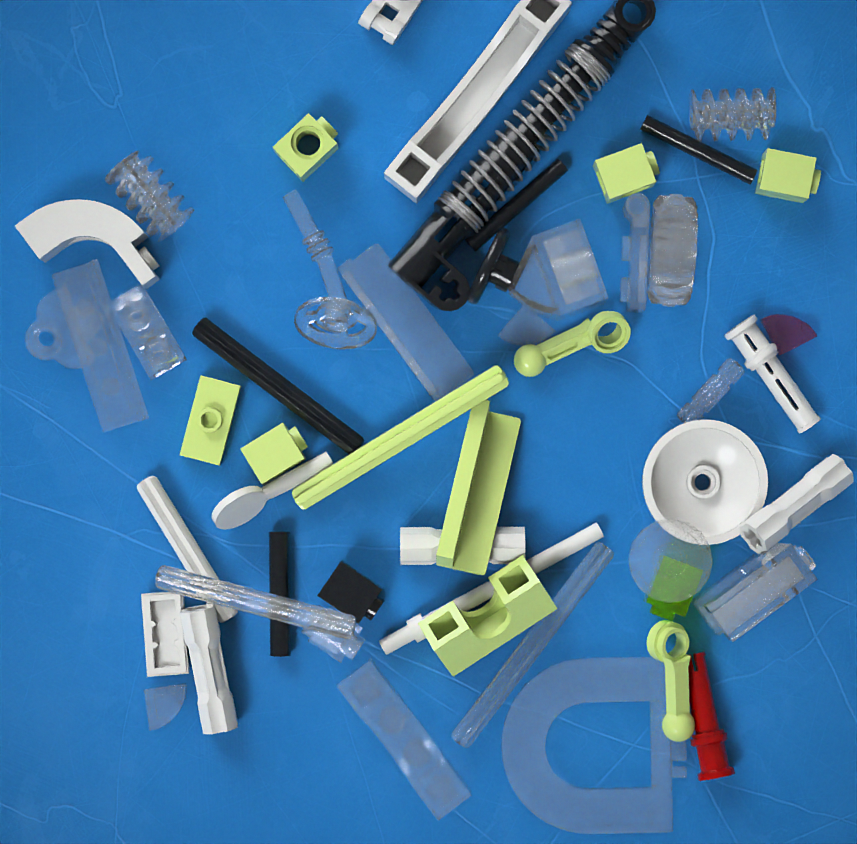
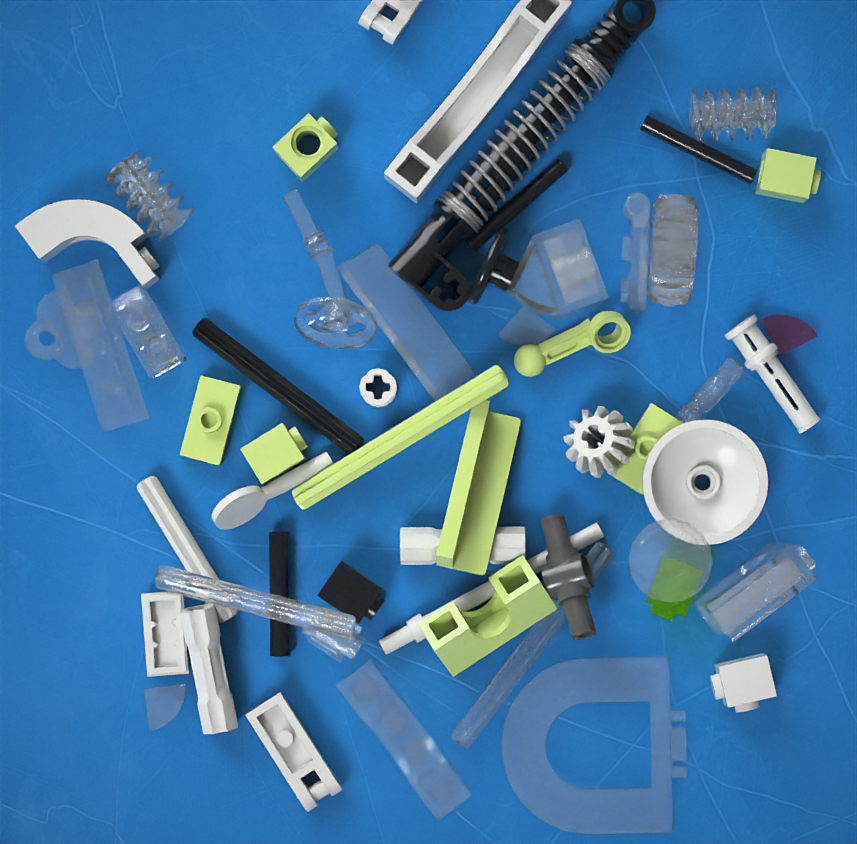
yellowish green brick [593,143,660,204] -> none
yellowish green piece [647,620,695,742] -> none
red pin [688,652,735,781] -> none
white axle [739,454,854,554] -> none
none -> white plate [245,692,343,812]
none -> white bush [359,368,397,407]
none -> dark grey pin [540,514,596,640]
none -> white gear [563,406,636,478]
none -> yellowish green plate [607,403,683,495]
none -> white brick [710,653,777,713]

